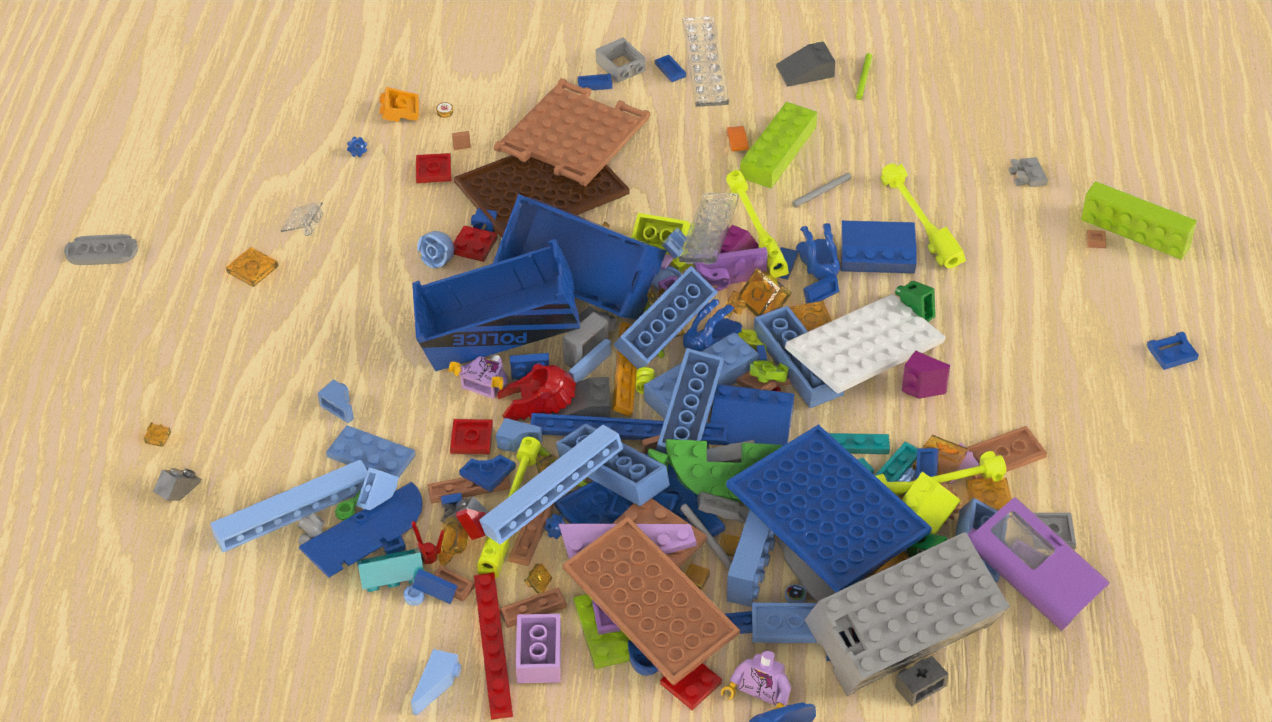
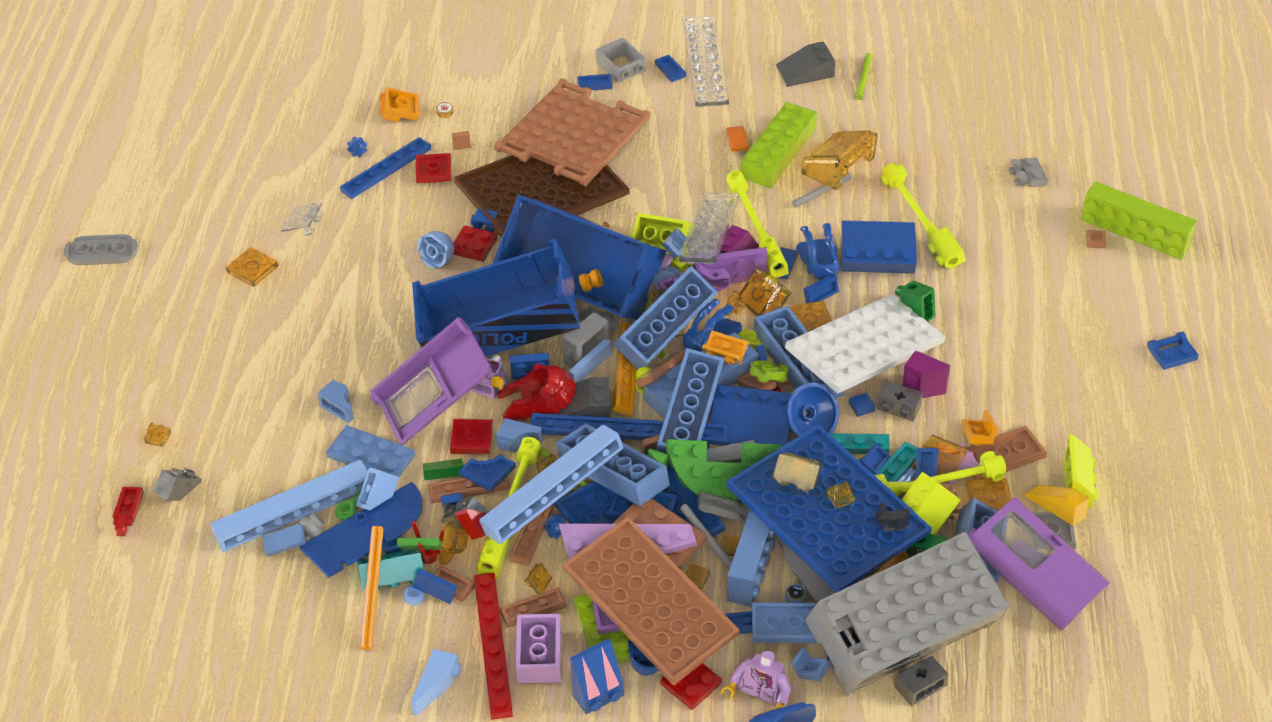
none -> red hinge [112,486,144,537]
none -> medium blue tile [263,523,305,557]
none -> blue tile [340,137,431,199]
none -> light orange axle [360,526,383,650]
none -> medium lavender piece [370,317,493,445]
none -> bright green tile [397,538,442,550]
none -> green slope [423,458,463,481]
none -> blue slope [570,639,624,714]
none -> light orange wheel [579,269,604,292]
none -> nougat tile [635,348,686,387]
none -> light orange bracket [702,331,749,365]
none -> clear yellow slope [773,451,824,492]
none -> blue dish [786,383,839,437]
none -> medium blue bracket [792,648,831,681]
none -> clear yellow windscreen [801,130,878,190]
none -> clear yellow tile [826,481,855,508]
none -> blue tile [849,393,875,417]
none -> blue tile [859,443,891,475]
none -> clear smoke bracket [876,503,911,532]
none -> flat silver brick [877,381,923,421]
none -> light orange bracket [961,410,998,446]
none -> yellow slope [1025,485,1089,526]
none -> neon yellow slope [1064,435,1098,509]

